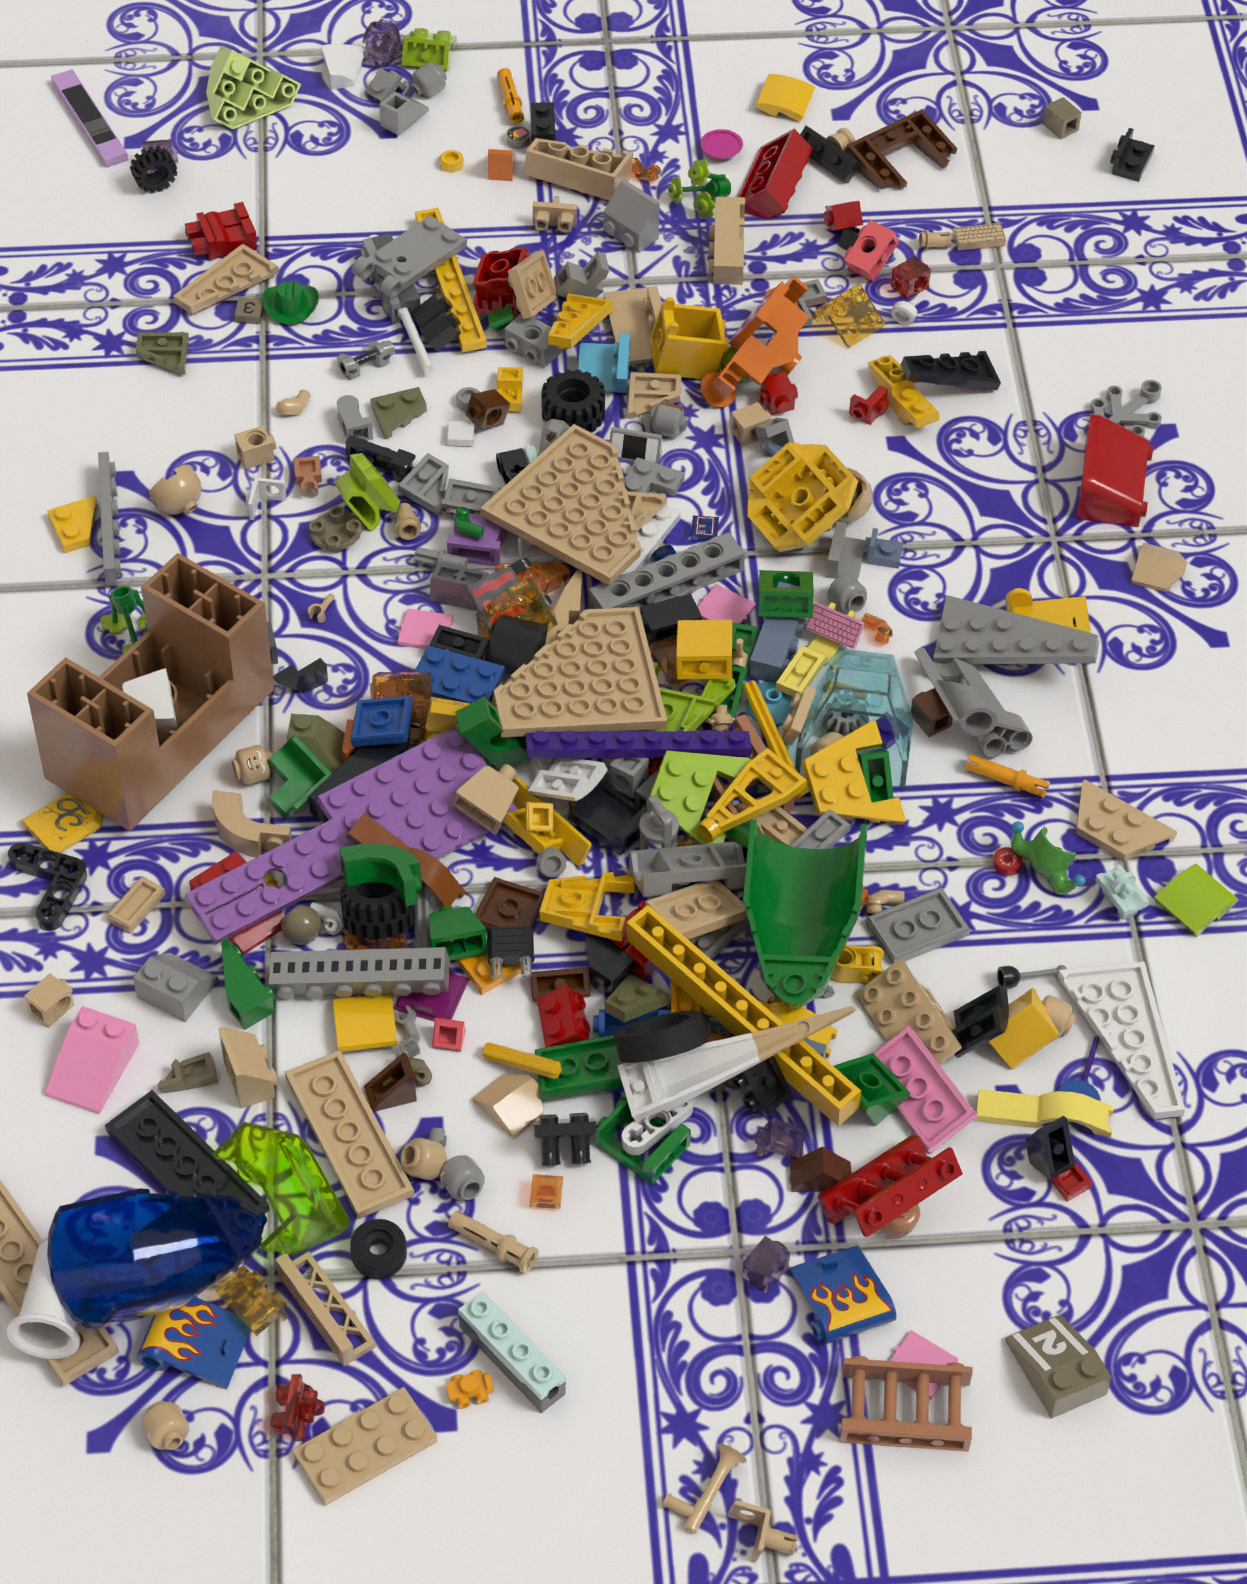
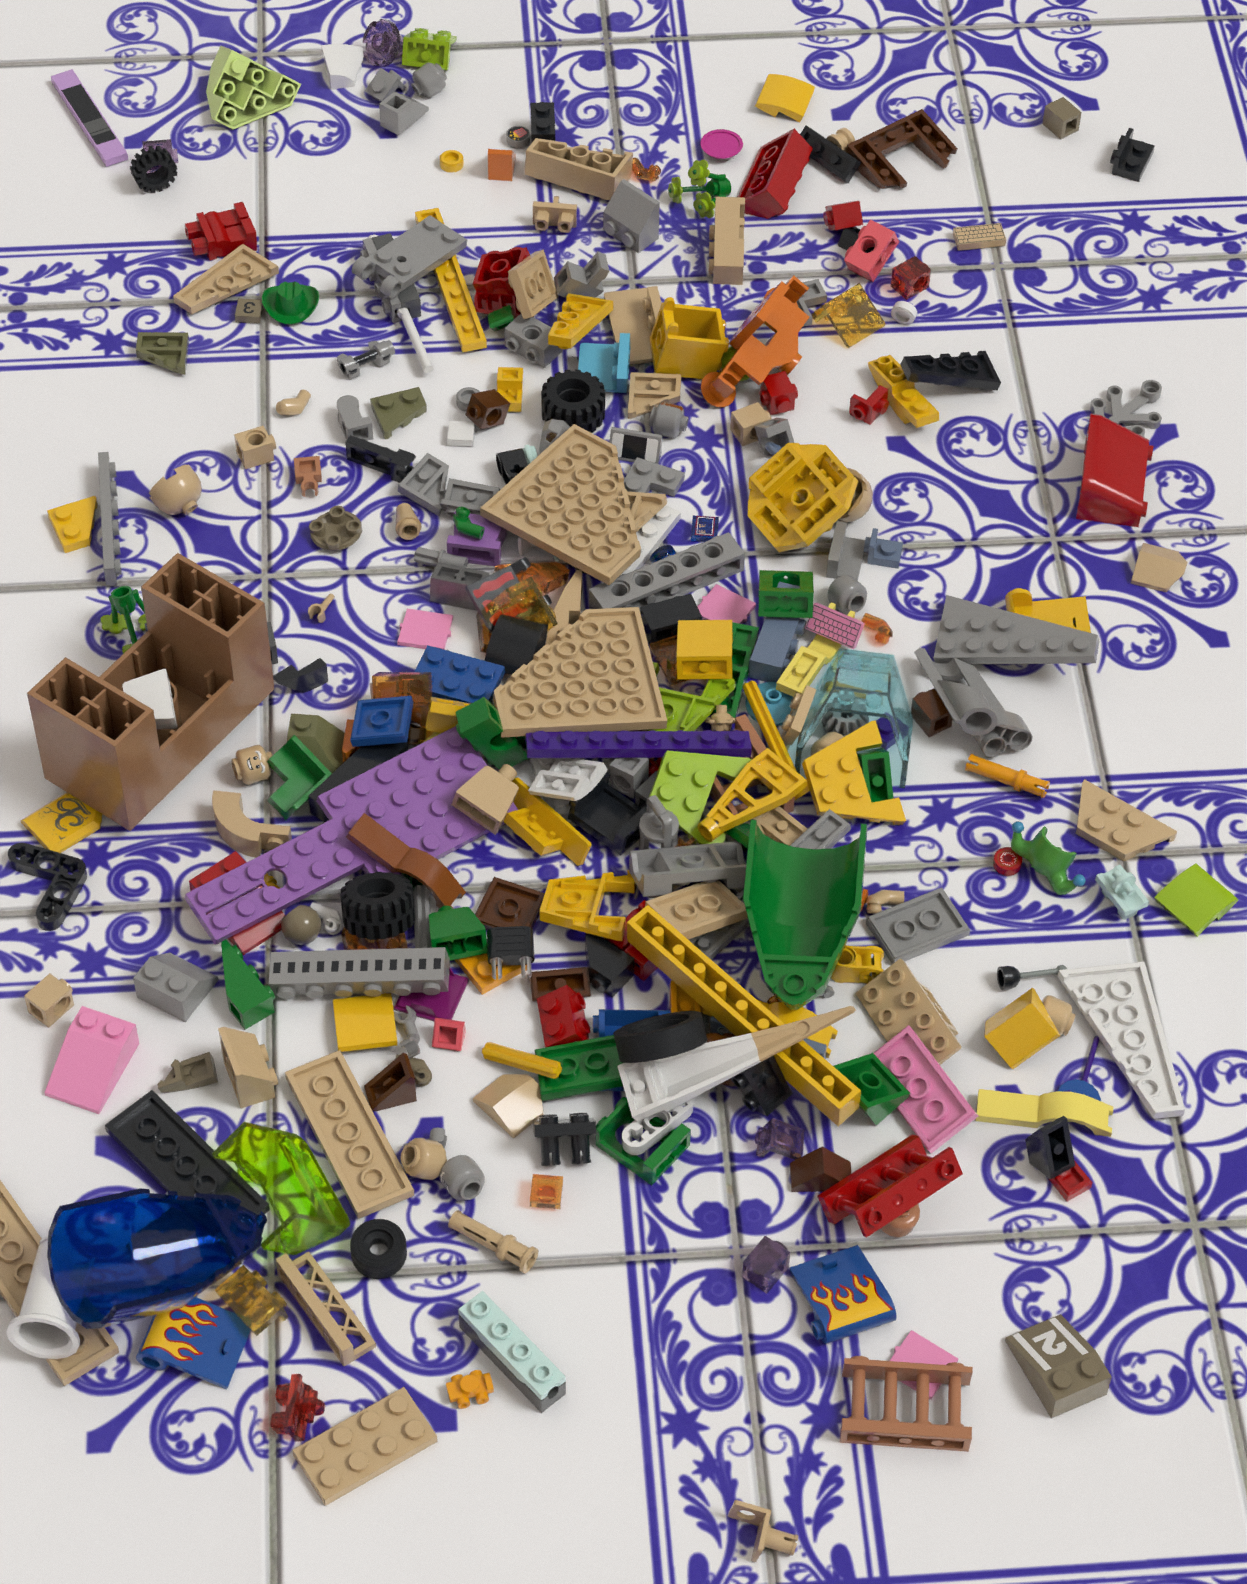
tan tile [107,876,166,934] -> none
tan head [142,1401,189,1450] -> none
white bracket [246,477,286,520] -> none
lime piece [335,453,400,530] -> none
green arch [339,844,422,906] -> none
black brick [413,293,461,352] -> none
black slope [429,625,489,660] -> none
light orange pin [497,68,524,124] -> none
yellow slope [525,802,553,832] -> none
light grey tile [536,848,566,878] -> none
olive wing [605,974,669,1023] -> none
tan piece [662,1443,747,1534] -> none
tan hand [732,638,748,668] -> none
tan pin [919,230,951,250] -> none
black slope [952,985,1009,1058] -> none

